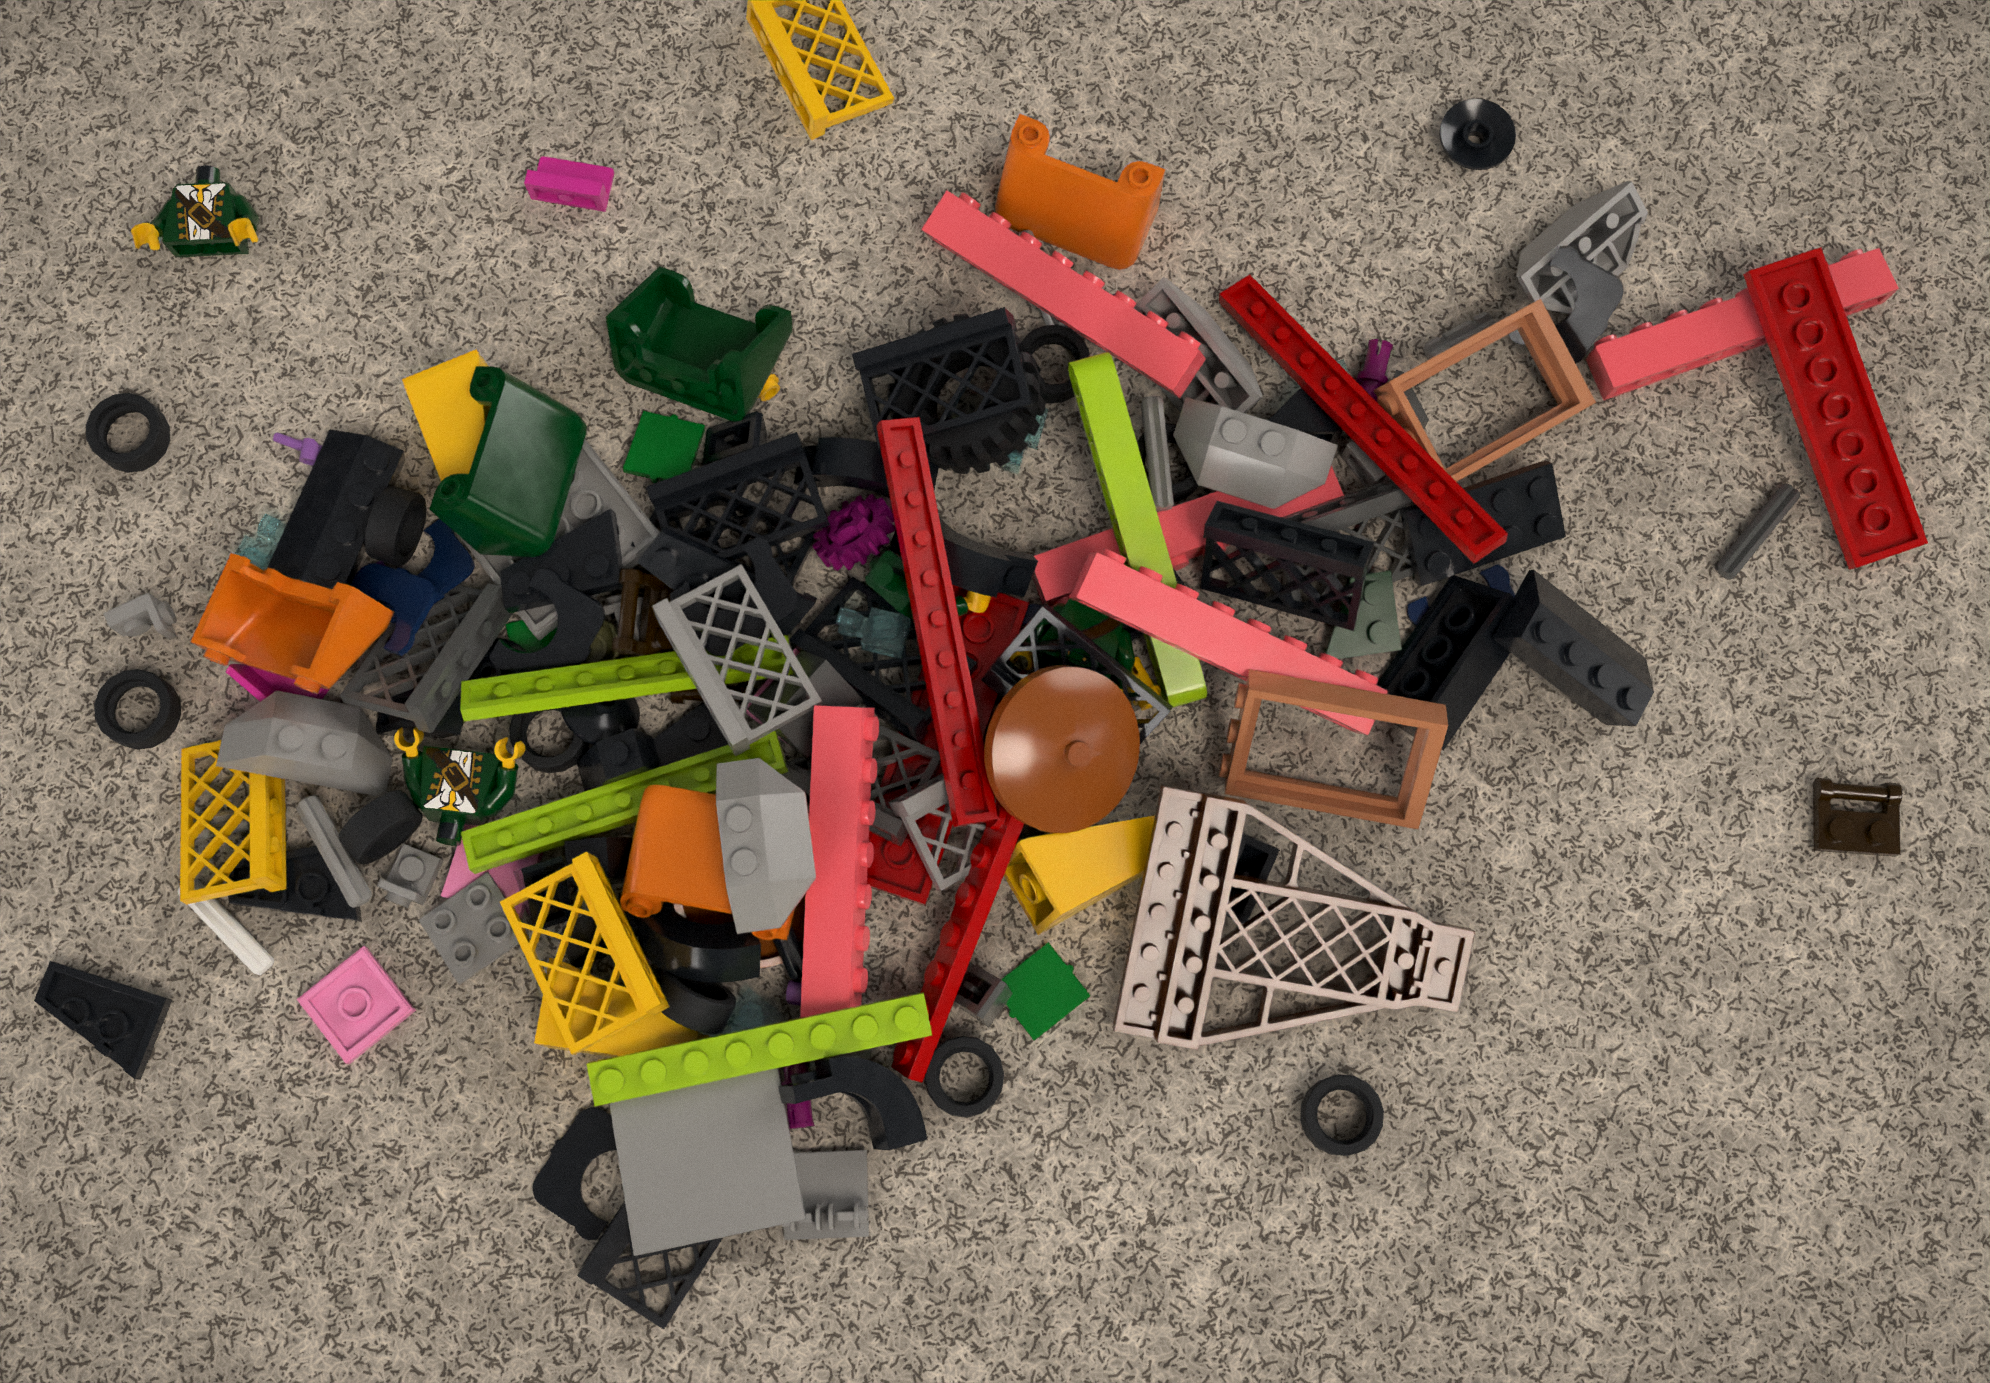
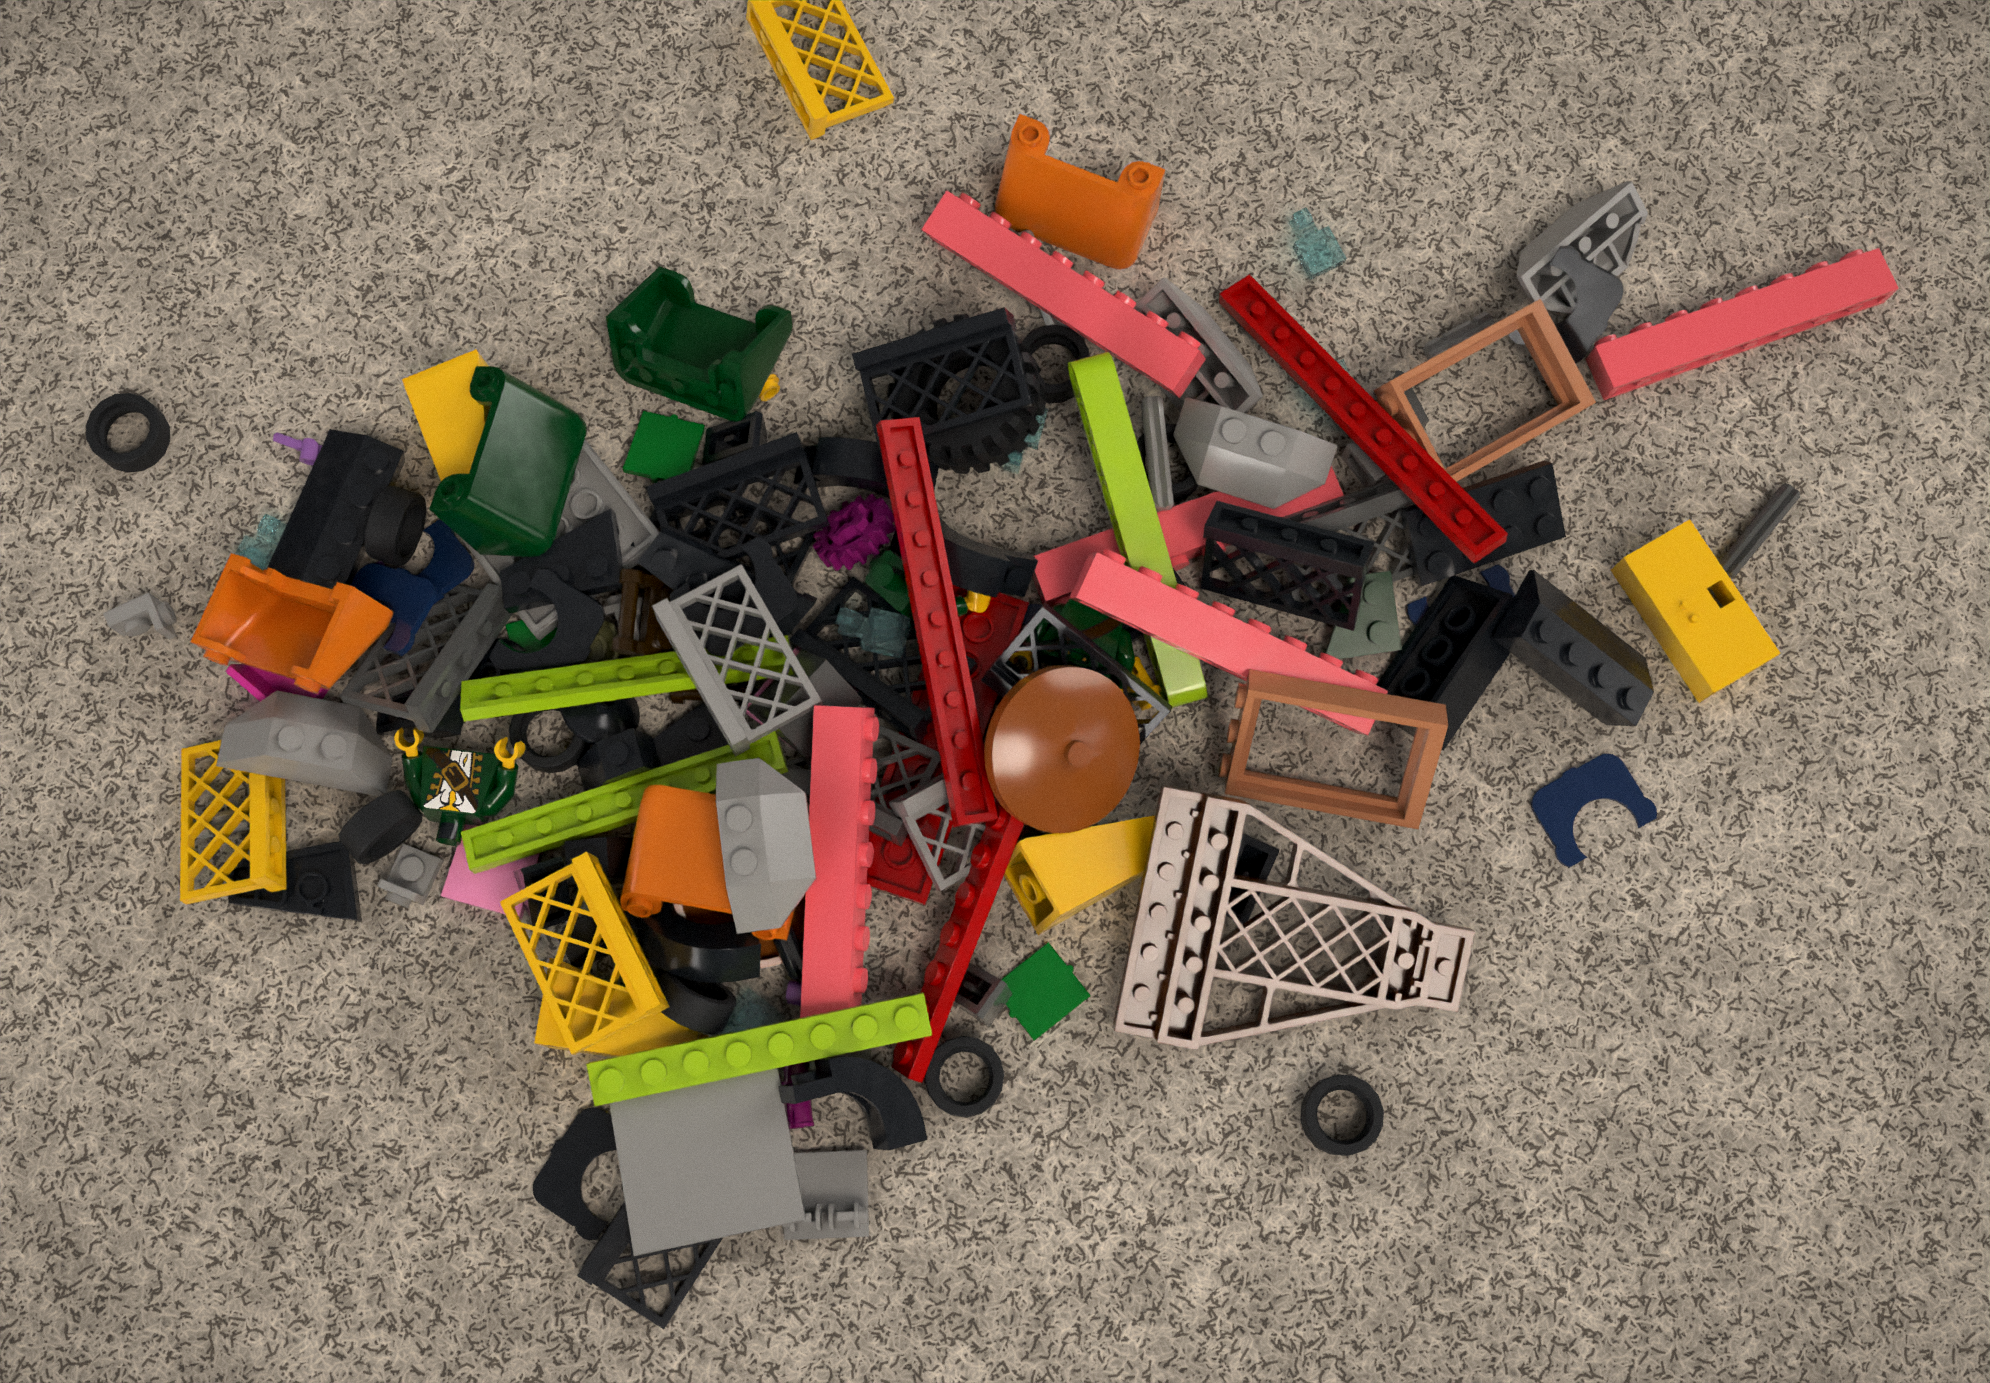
black wing [34,961,172,1080] -> none
black tyre [94,669,181,750] -> none
torso [131,165,260,258] -> none
white axle [177,879,274,975] -> none
light grey axle [296,795,372,908] -> none
bright pink tile [297,946,416,1064] -> none
light grey hinge [419,872,529,985] -> none
dark pink panel [524,156,615,212] -> none
black slope [1268,388,1343,444] -> none
magenta pin [1356,339,1393,402] -> none
black dish [1439,98,1516,170] -> none
red plate [1743,247,1928,570] -> none
dark brown plate [1813,778,1903,857] -> none
none -> clear light blue plate [1289,207,1347,280]
none -> dark blue piece [1531,754,1657,868]
none -> yellow brick [1611,519,1781,703]

